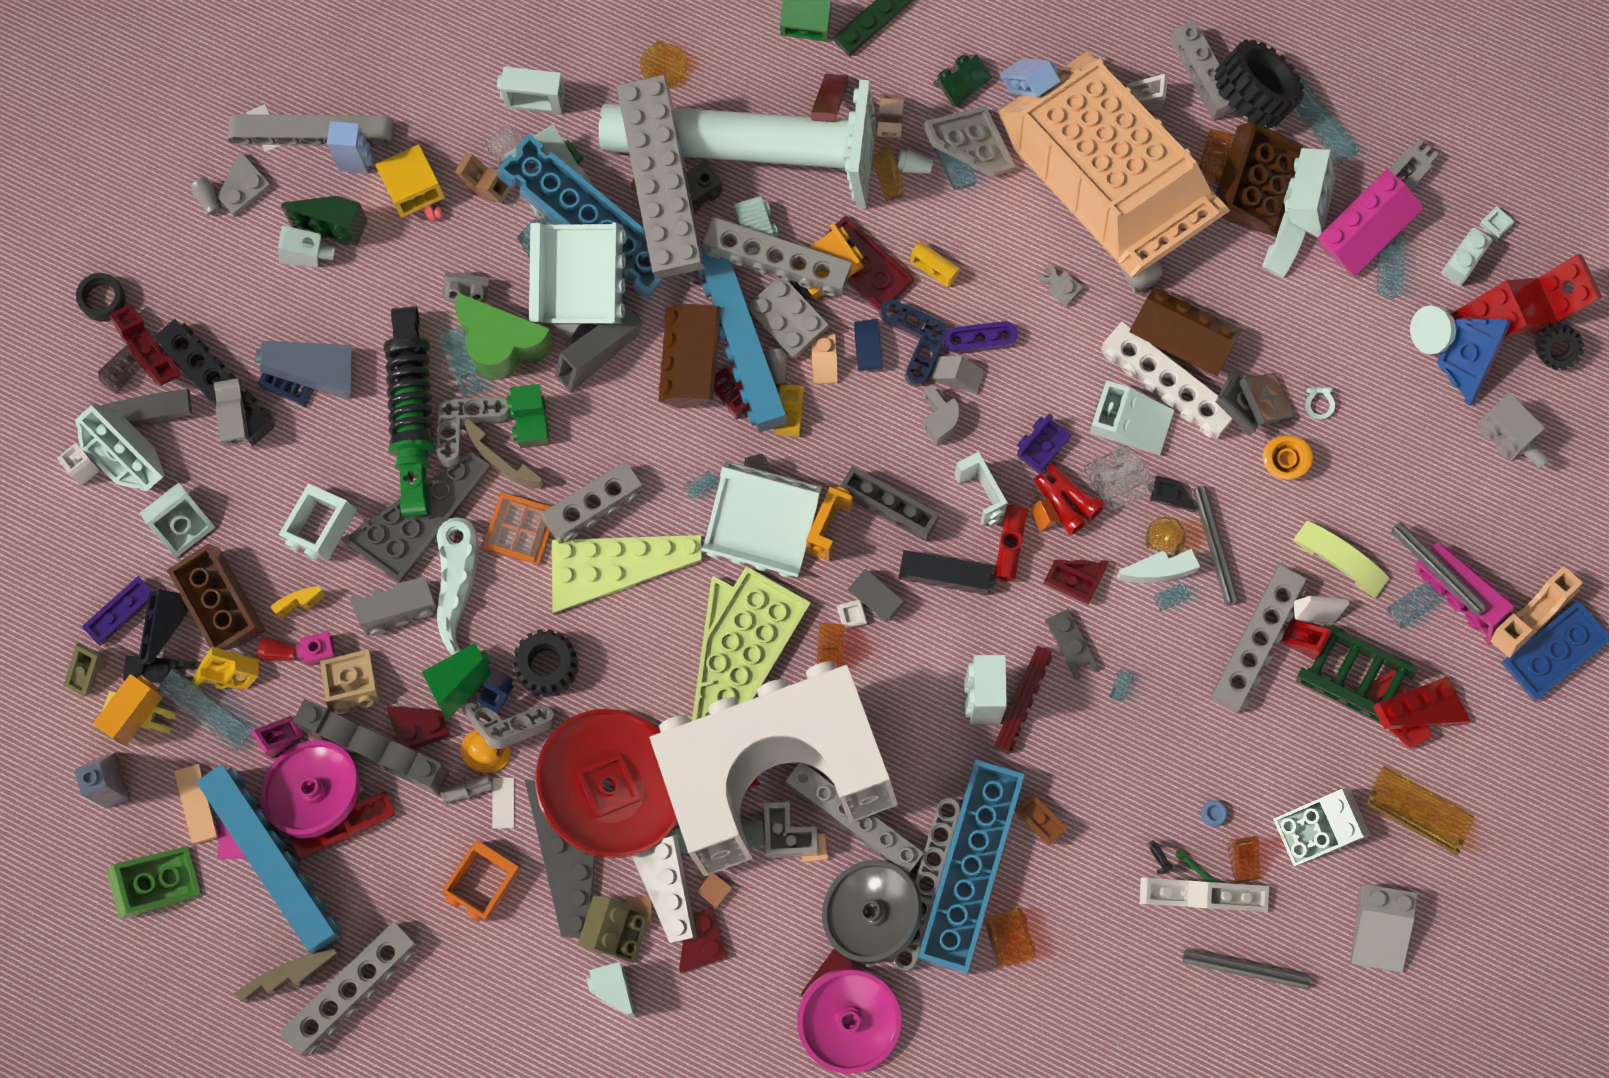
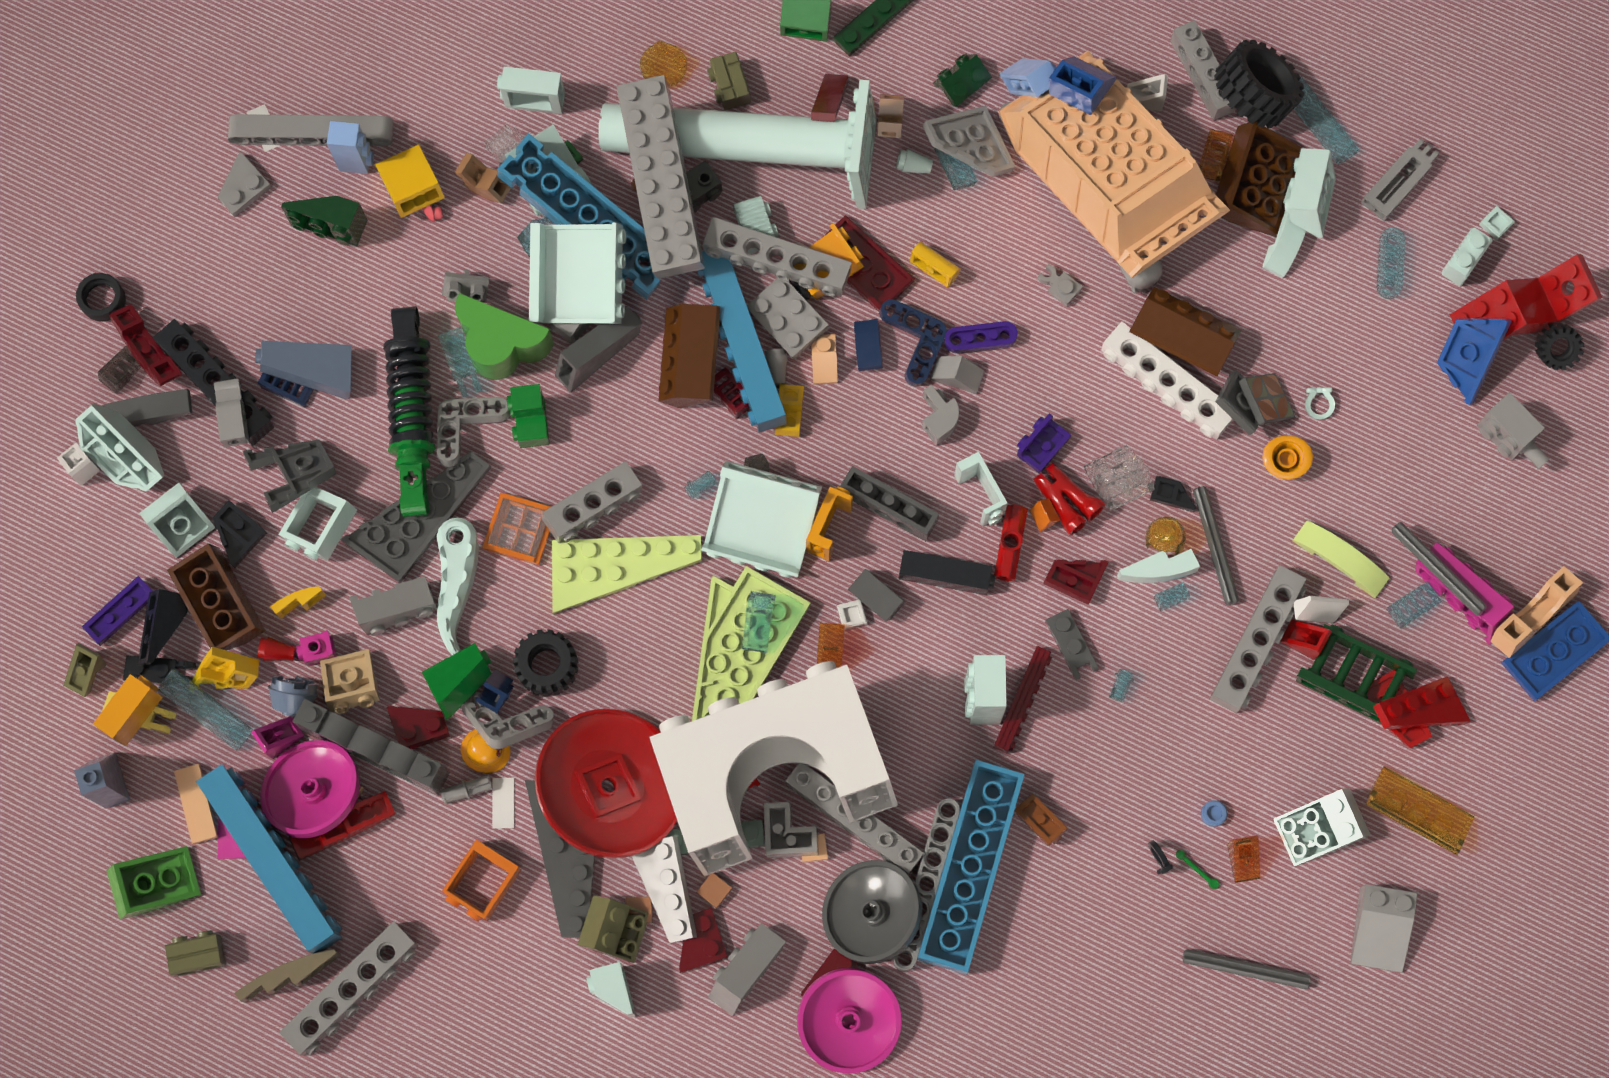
light grey cone [190,177,220,215] -> none
light aqua torso [278,226,335,267] -> none
dark tan slope [464,419,545,489] -> none
clear yellow slope [872,145,904,201] -> none
clear orange bracket [983,907,1036,969] -> none
light aqua slope [1089,380,1174,456] -> none
white bracket [1139,877,1269,912] -> none
dark pink slope [1317,169,1424,278] -> none
light aqua tile [1410,305,1456,355] -> none
none -> olive brick [165,930,226,977]
none -> black wing [212,500,267,568]
none -> dark grey wing [243,439,336,513]
none -> sand blue cone [268,675,319,717]
none -> olive brick [707,52,751,110]
none -> light grey wedge [708,923,786,1016]
none -> clear light blue slope [742,591,776,653]
none -> blue slope [1049,56,1116,115]

